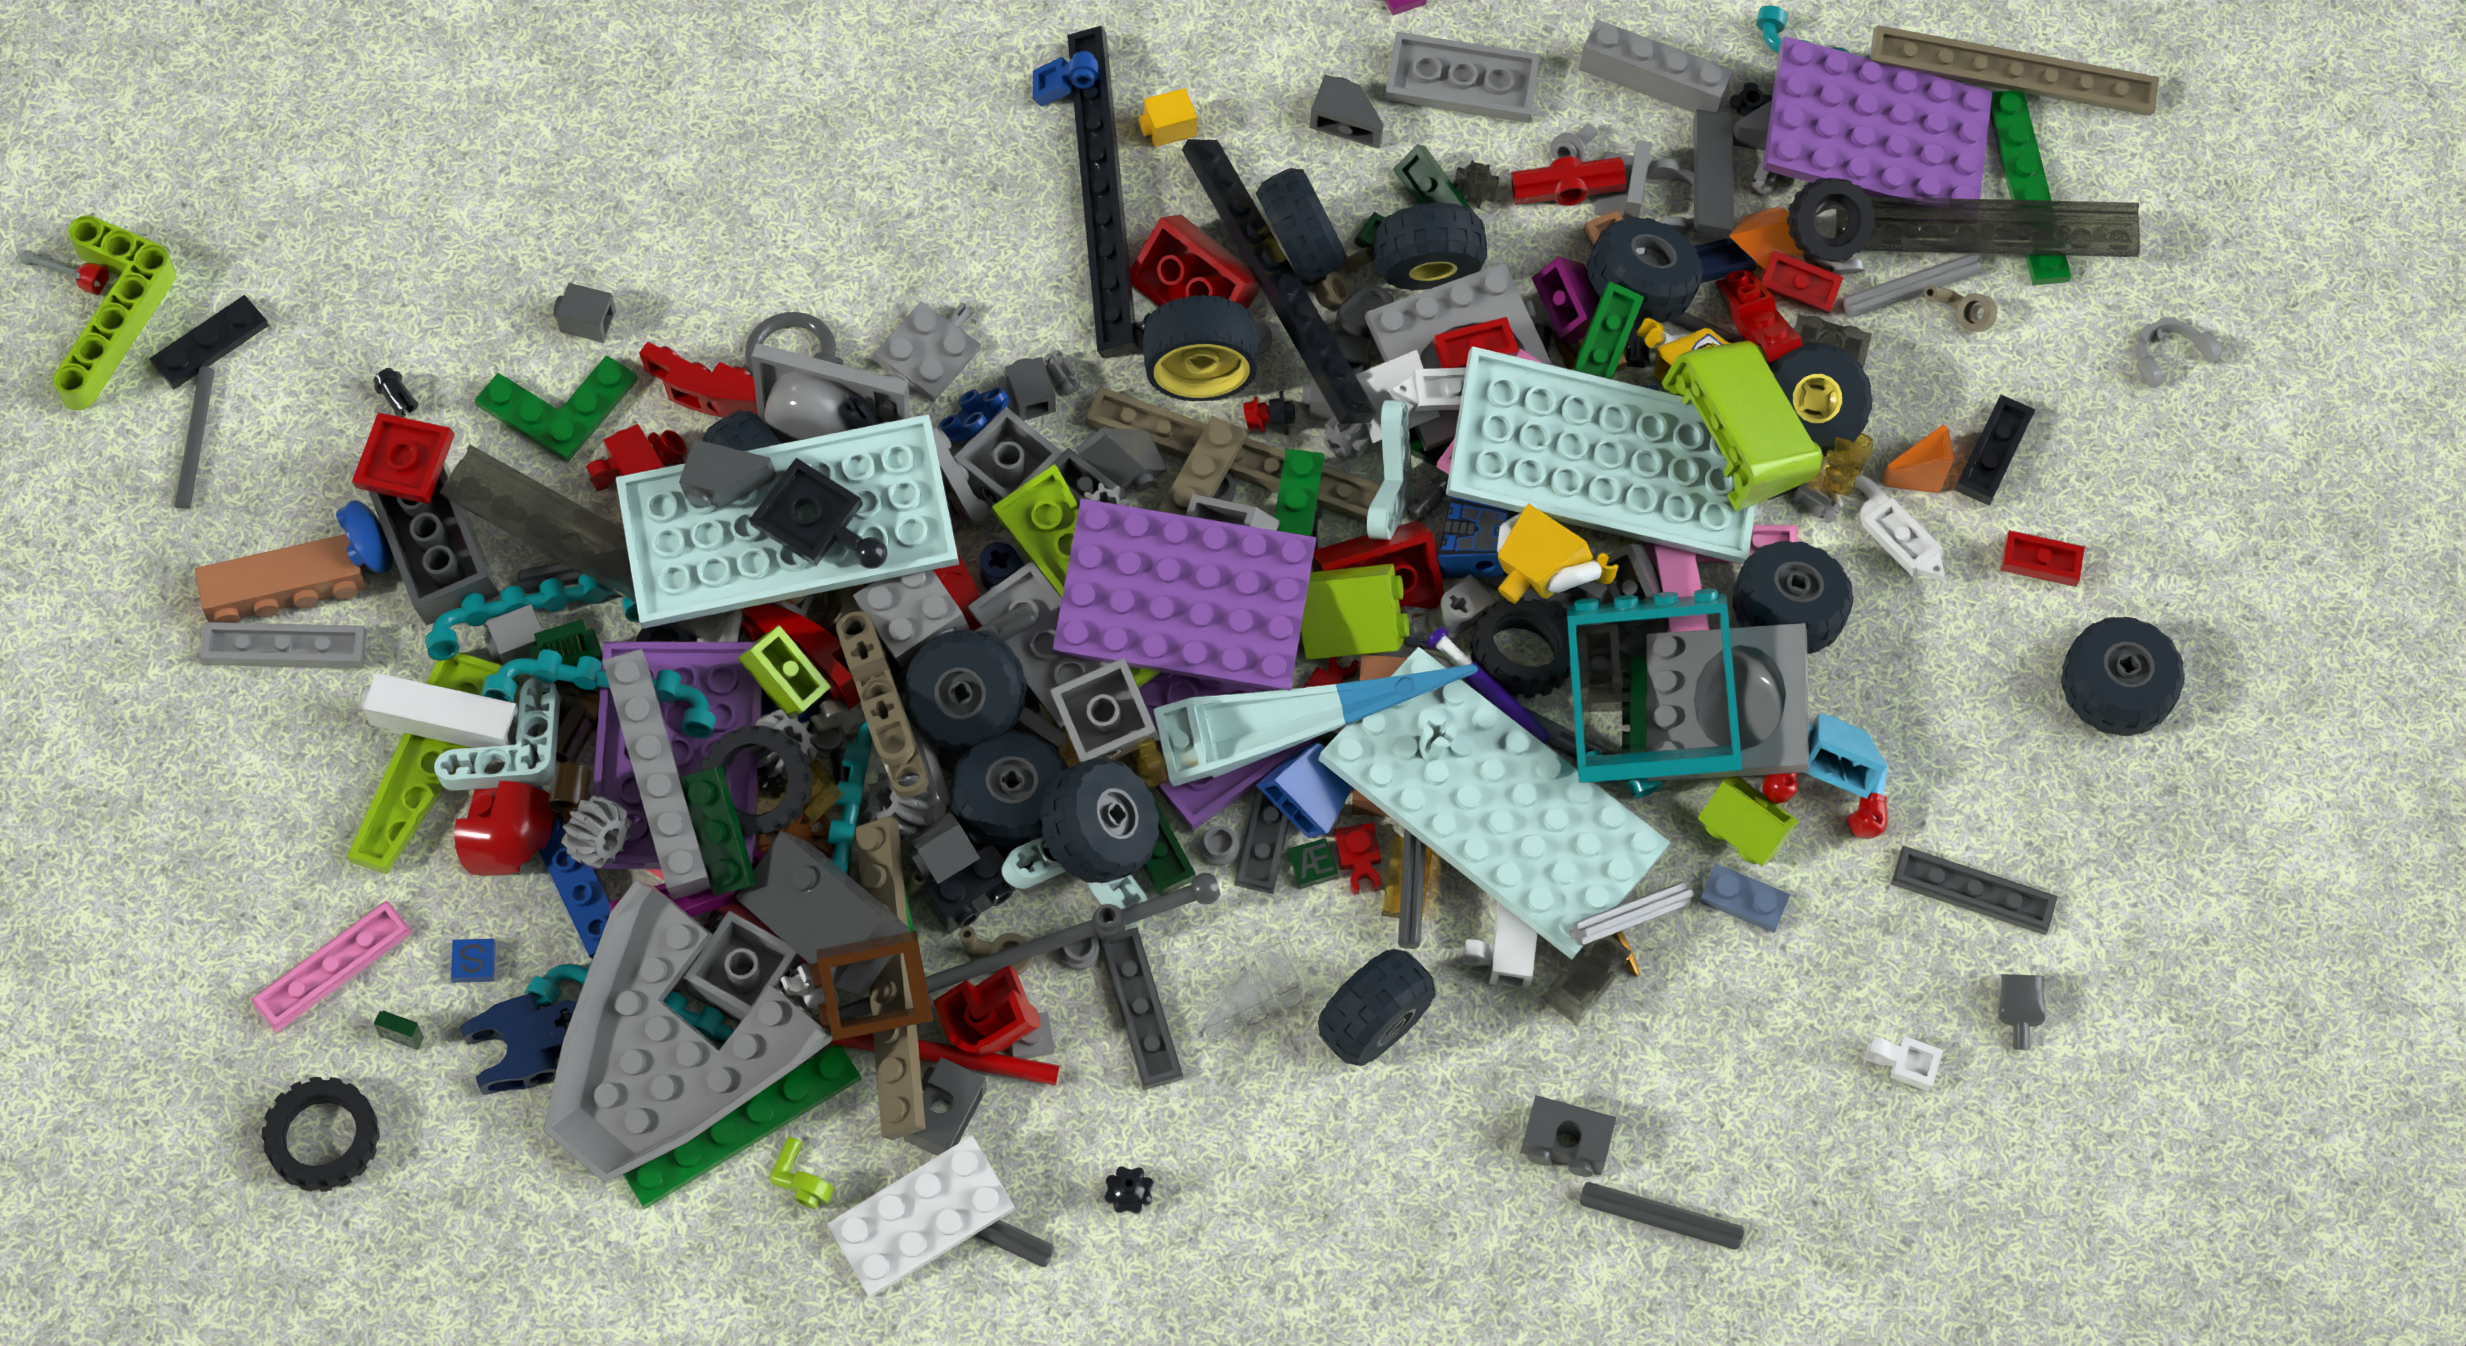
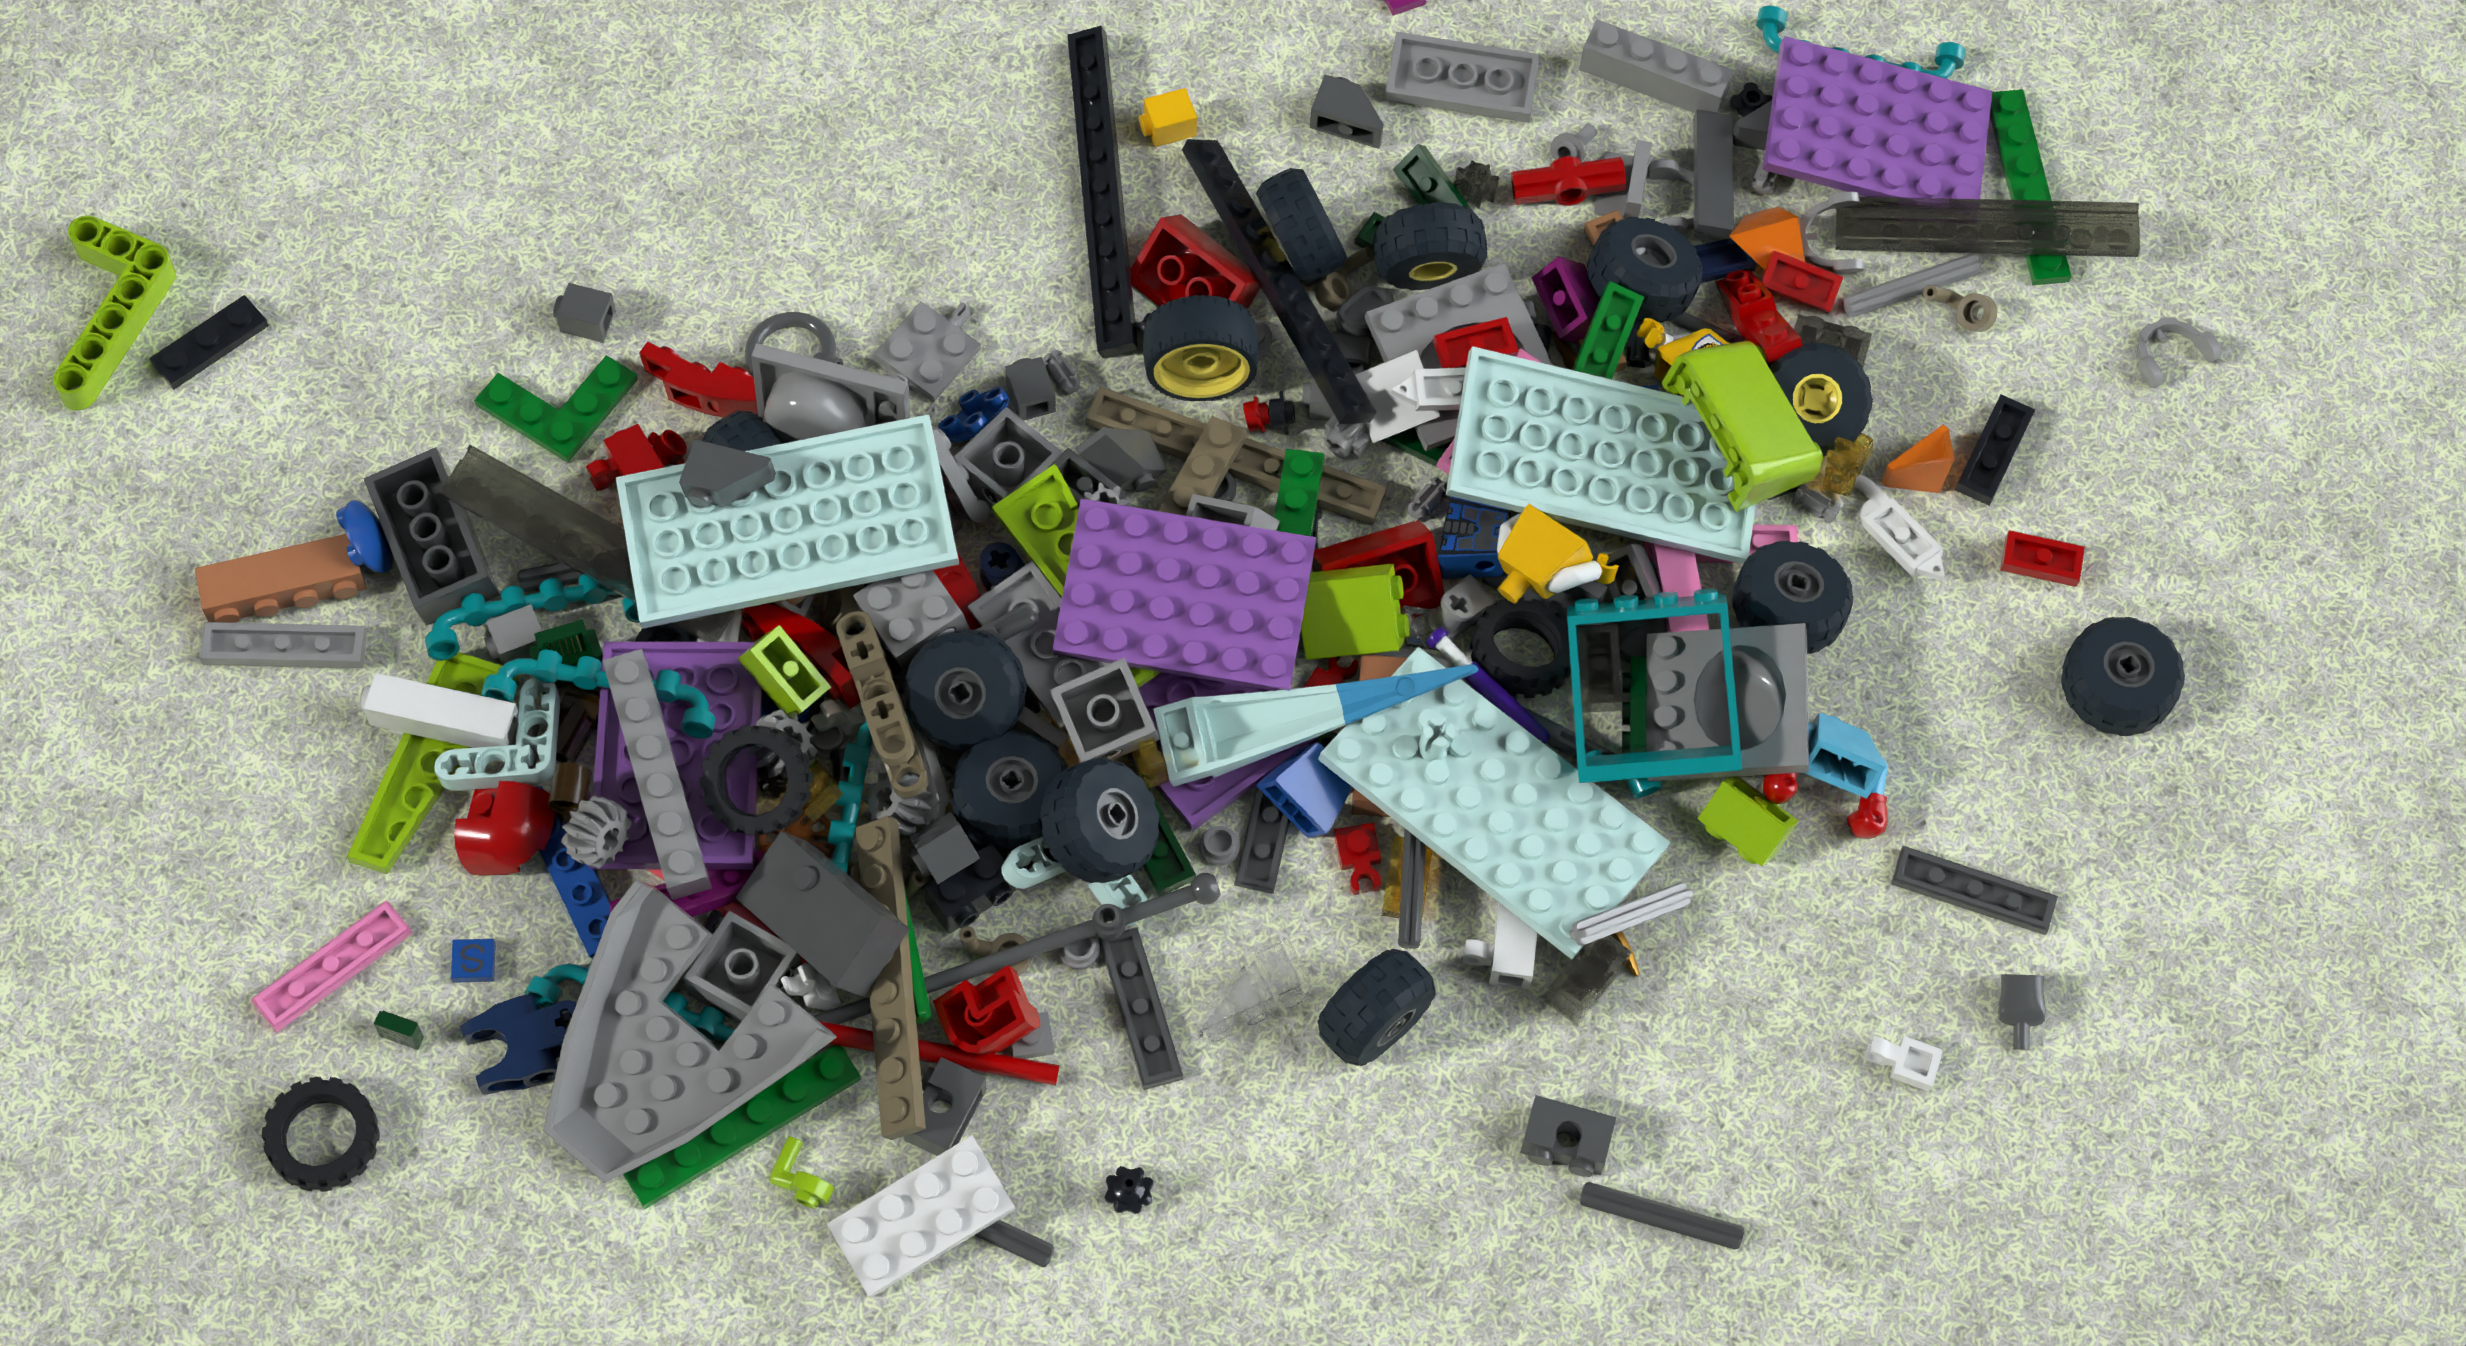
hinge [20,250,109,295] -> none
dark grey bar [175,367,215,509] -> none
red plate [352,412,455,504] -> none
black pin [373,368,419,417] -> none
dark green plate [679,765,757,896] -> none
black plate [749,458,888,569] -> none
reddish brown window [810,931,933,1040] -> none
black pin [841,395,885,429] -> none
blue plate [1033,51,1098,107] -> none
dark green tile [1287,838,1338,889] -> none
light aqua beam [1367,400,1412,540] -> none
sand blue plate [1699,863,1790,933] -> none
black tyre [1787,178,1875,262] -> none
dark tan plate [1870,25,2159,116] -> none

